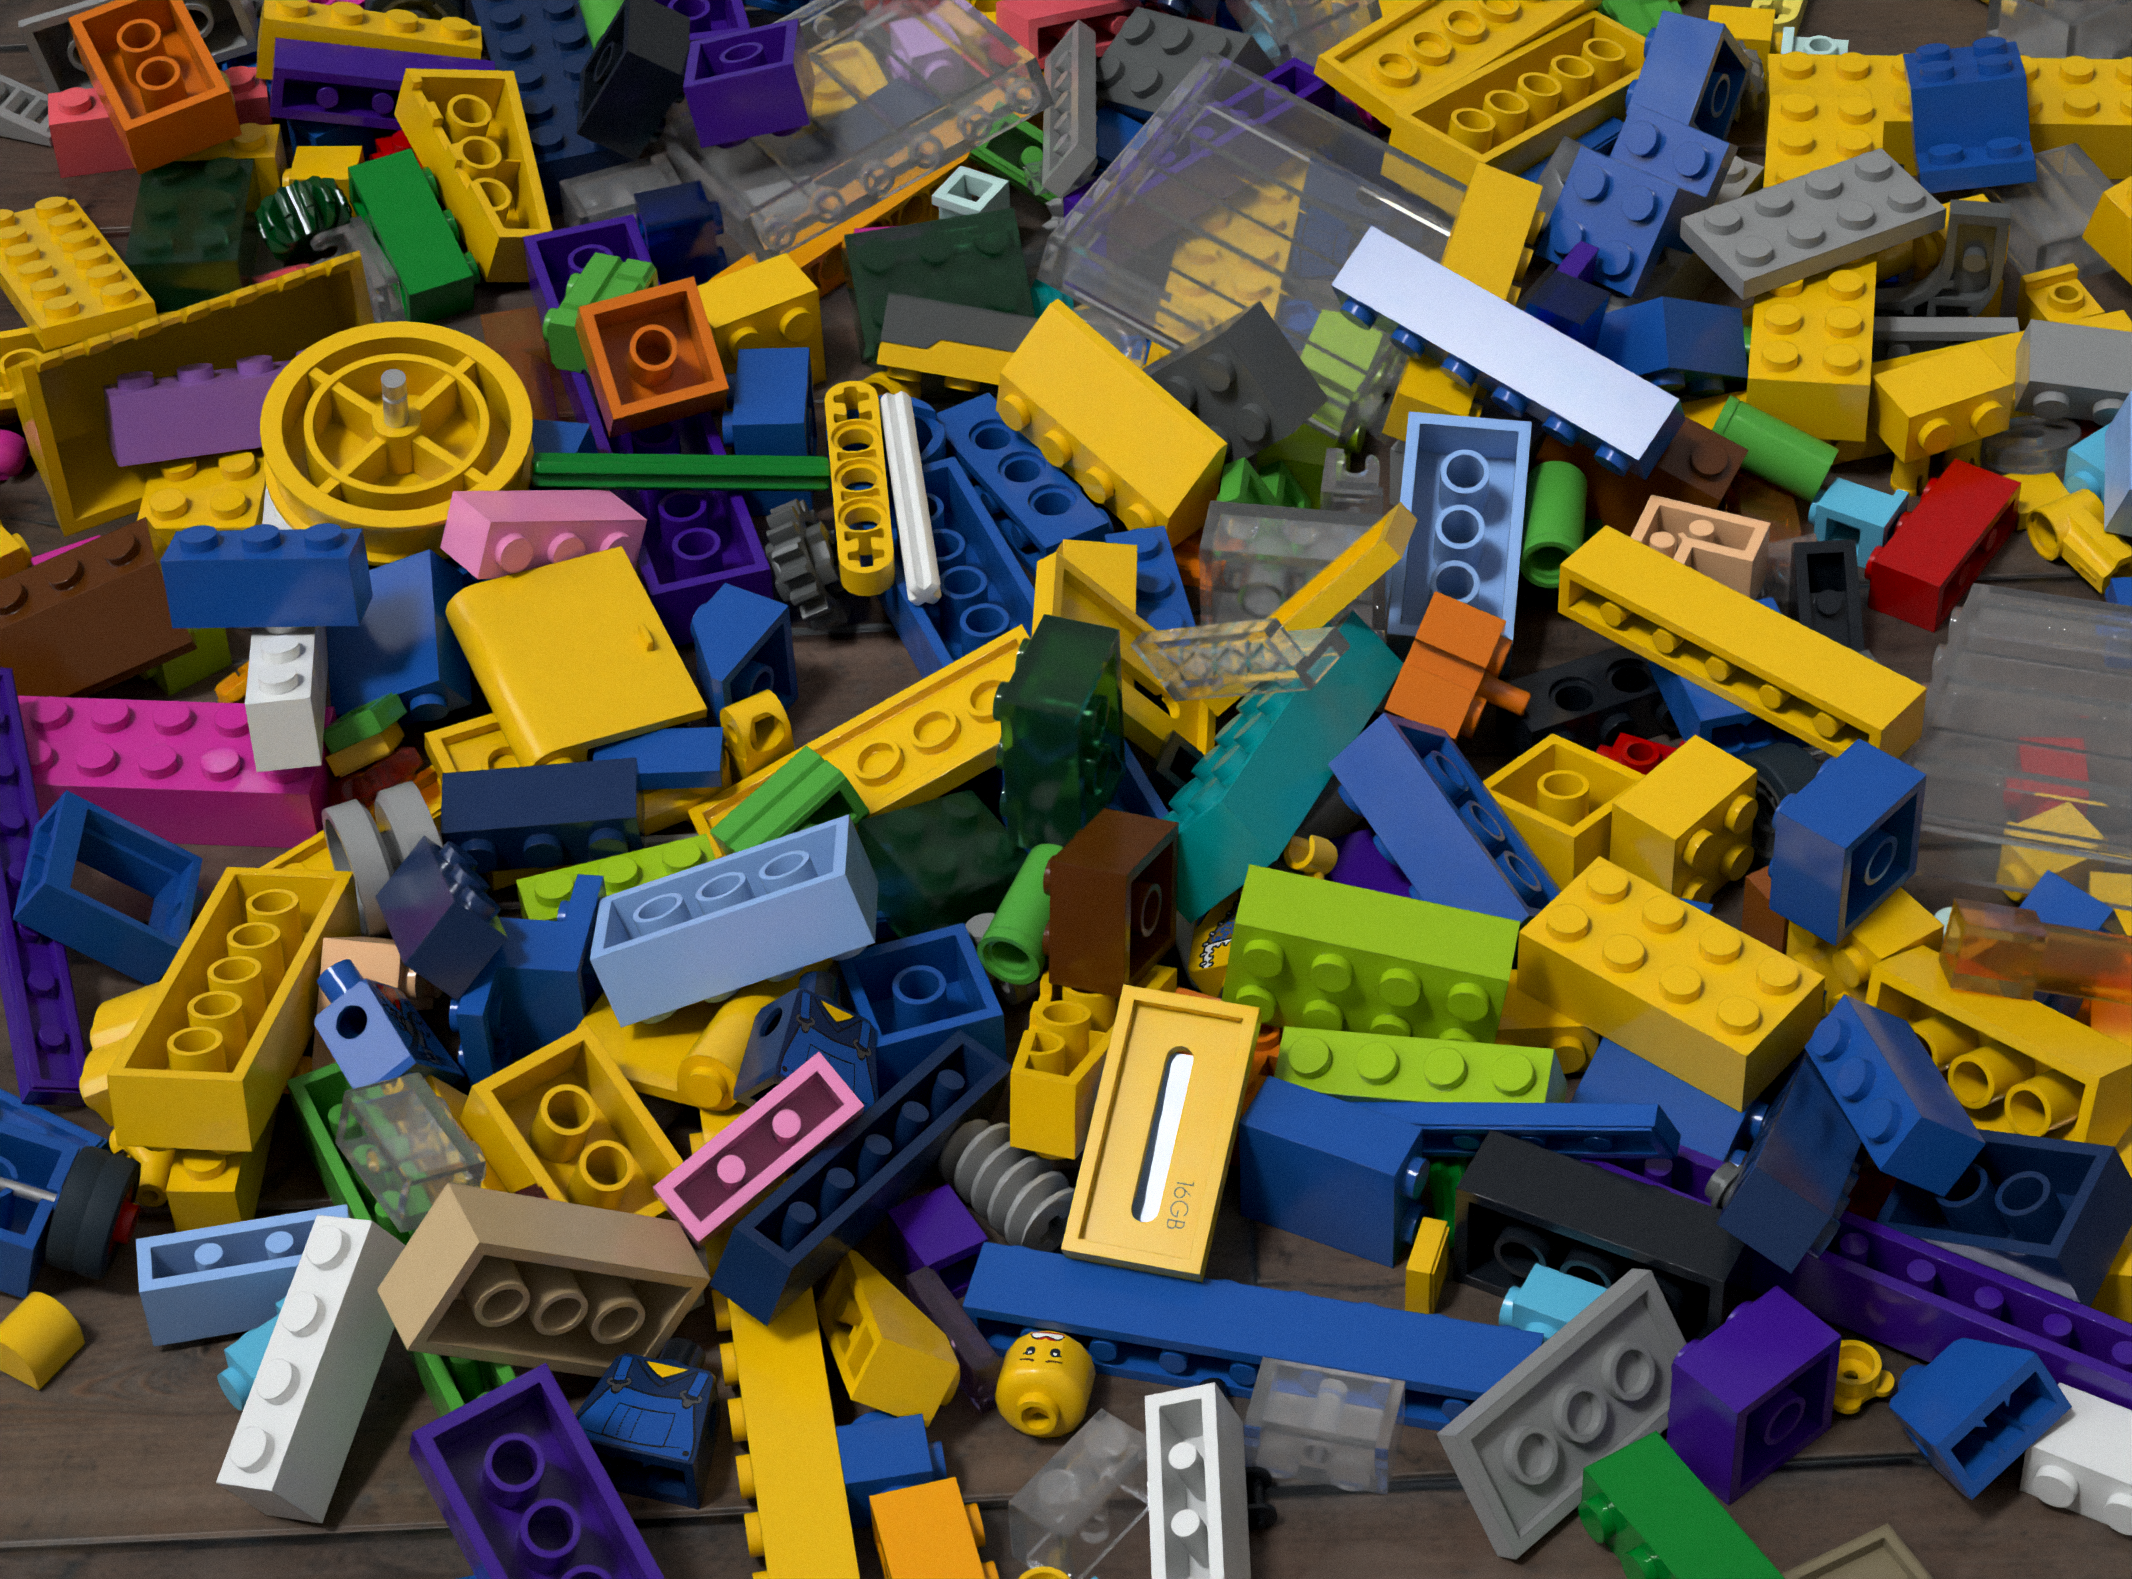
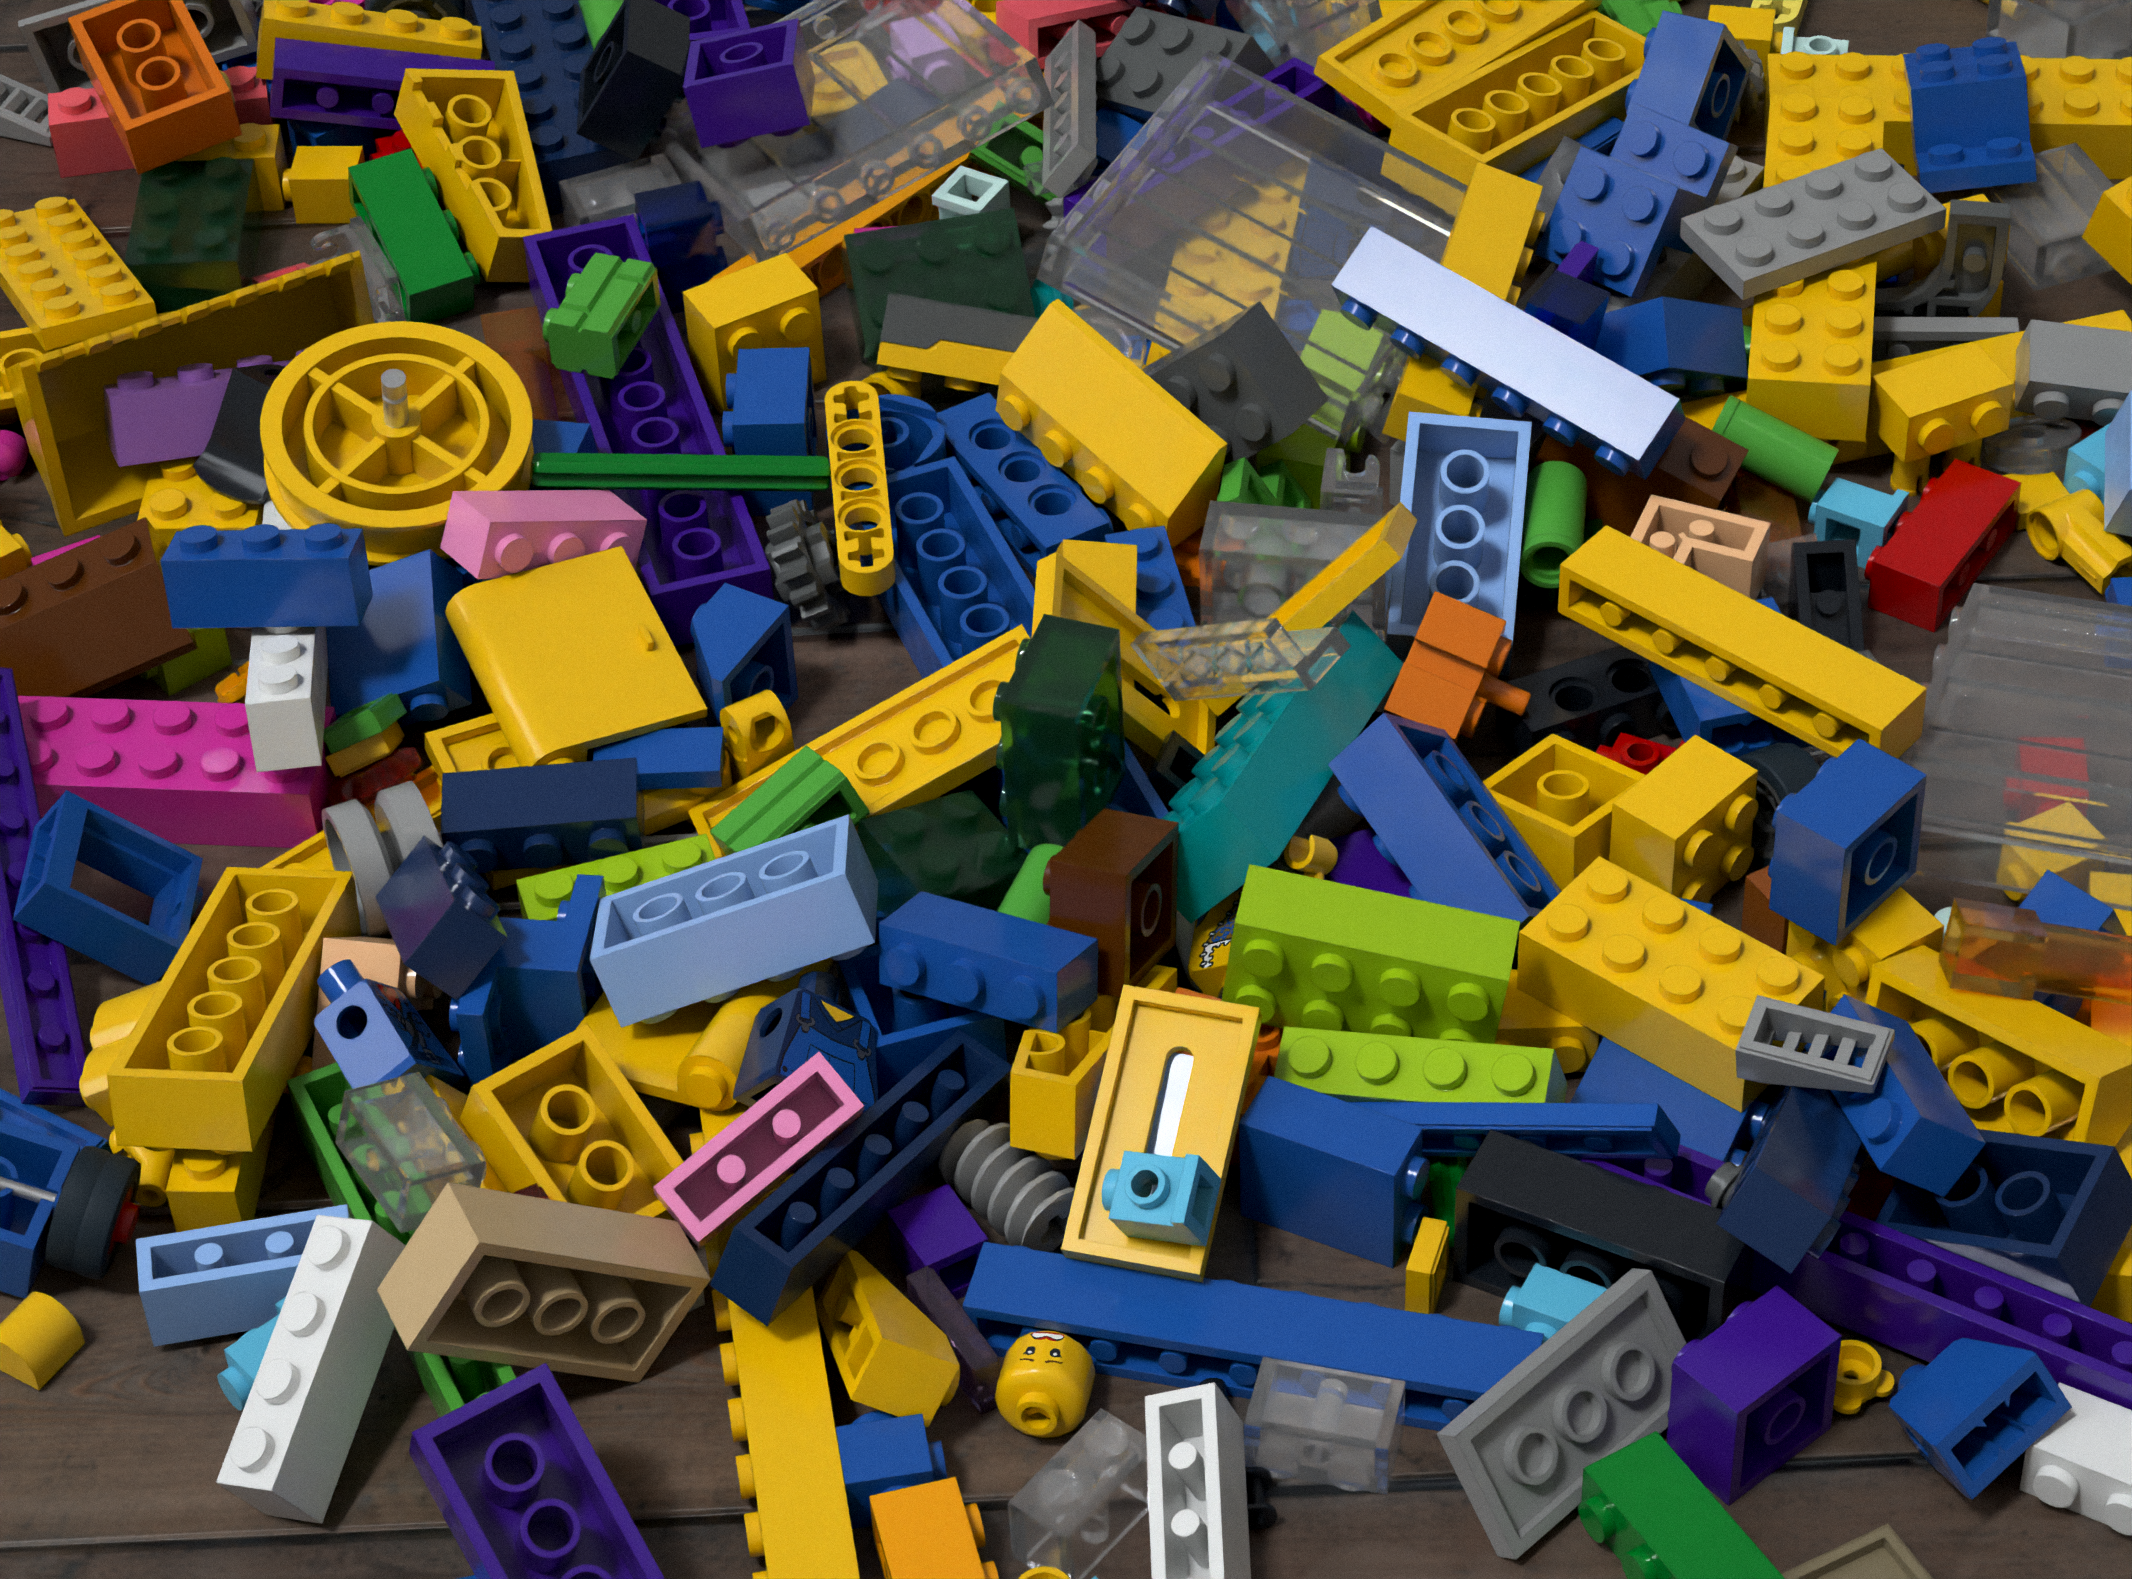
dark green gear [255,176,355,262] -> none
orange brick [575,276,729,438] -> none
torso [575,1337,721,1510] -> none
white axle [879,391,942,606] -> none
yellow brick [2016,263,2105,331] -> none
none -> black piece [193,364,286,504]
none -> blue brick [879,891,1098,1033]
none -> medium azure brick [1102,1151,1221,1247]
none -> light grey slope [1735,995,1895,1094]

